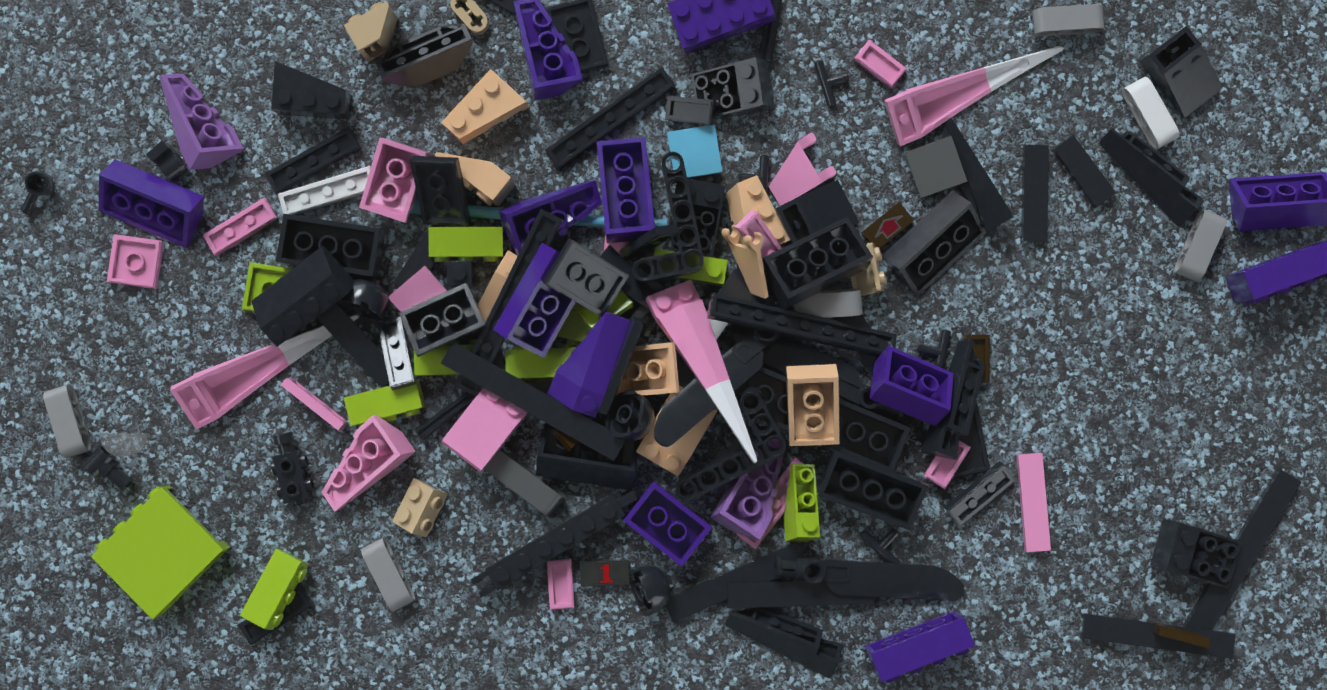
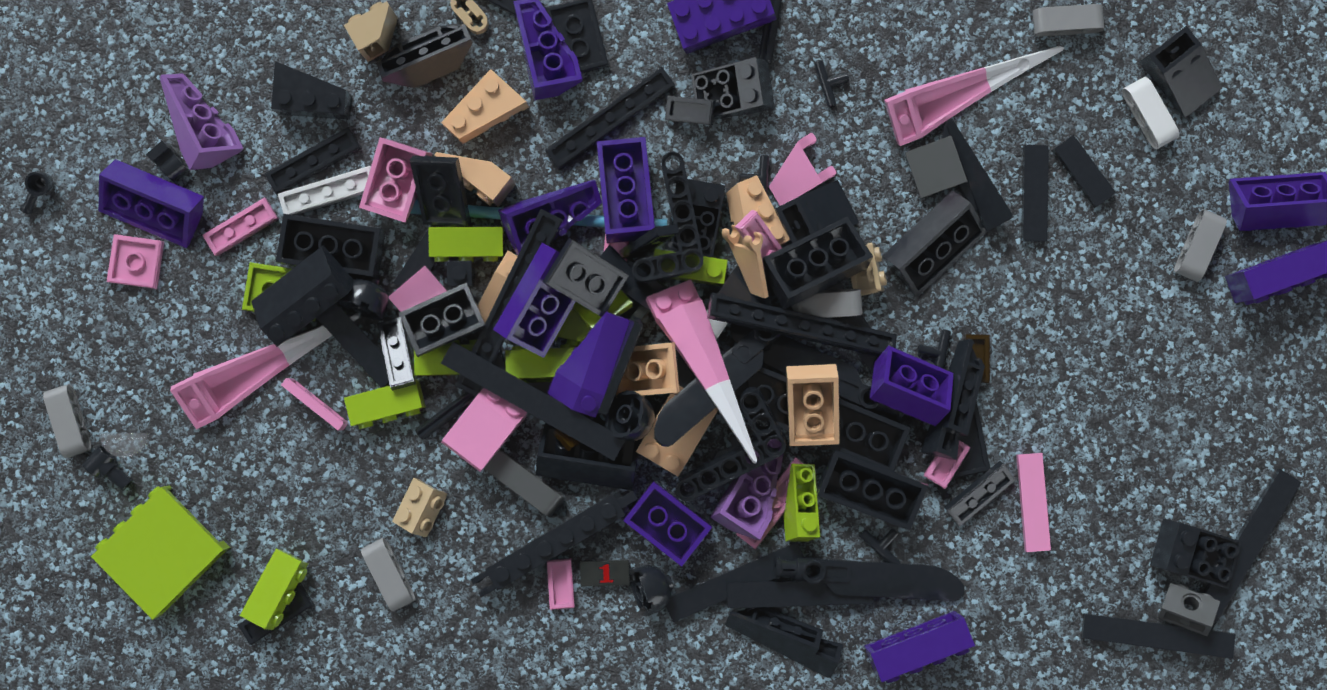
black brick [271,432,315,507] -> none
bright pink wedge [321,415,416,512] -> none
medium azure tile [667,124,723,179] -> none
bright pink tile [854,40,907,89] -> none
dark brown tile [861,202,914,248] -> none
black wedge [1099,128,1203,226] -> none
dark brown tile [1153,623,1211,649] -> none
none -> dark grey brick [1158,583,1220,636]

